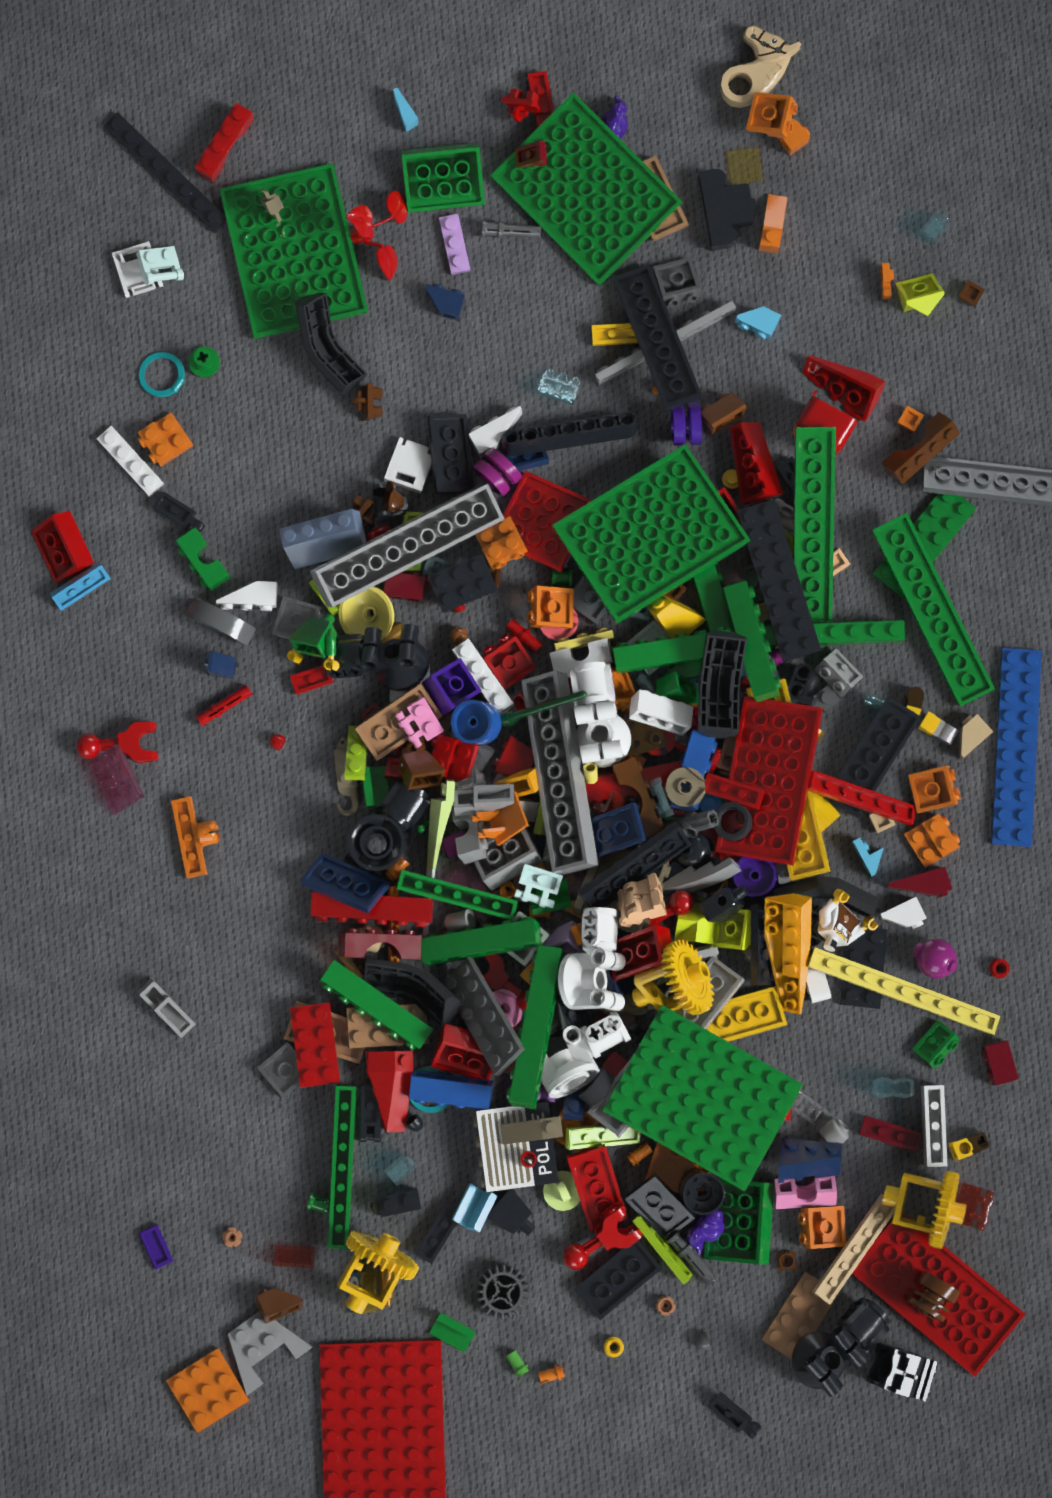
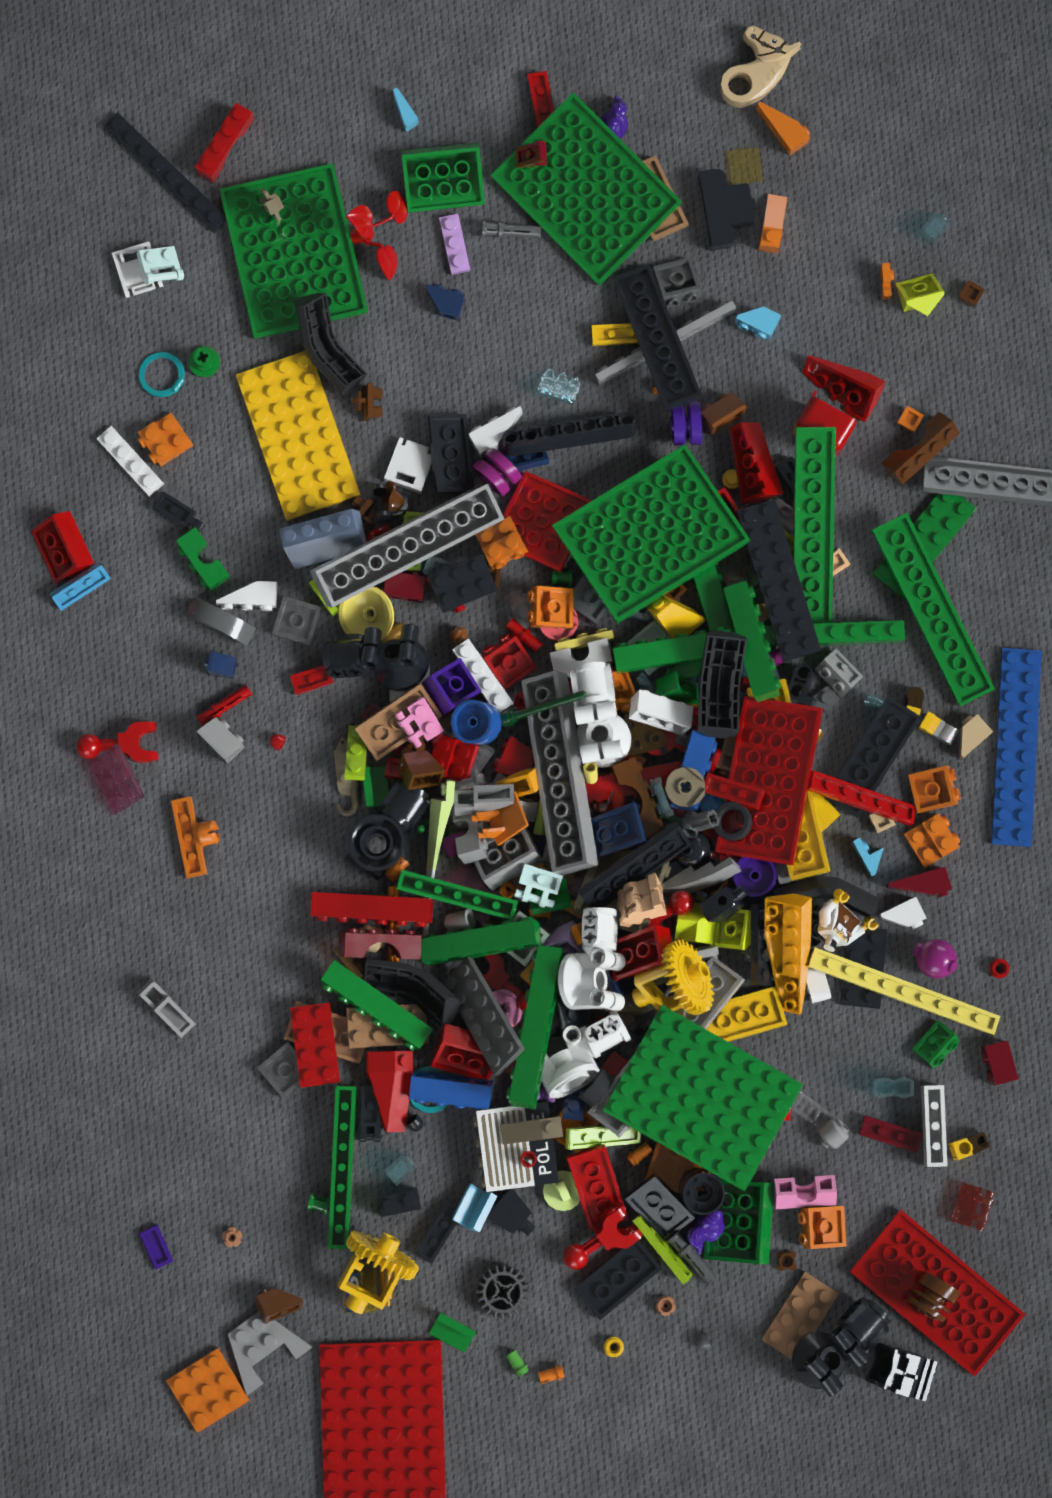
clear red panel [273,1245,315,1268] -> none
green torso [287,613,339,671] -> none
dark blue plate [300,853,390,914] -> none
red hips [501,88,541,122] -> none
black plate [708,1392,762,1439] -> none
orange plate [746,92,797,138] -> none
dark blue wedge [778,1138,842,1183] -> none
tan plate [812,1194,896,1305] -> none
yellow piece [882,1171,967,1249] -> none
none -> light grey slope [197,717,245,763]
none -> yellow plate [236,351,361,521]

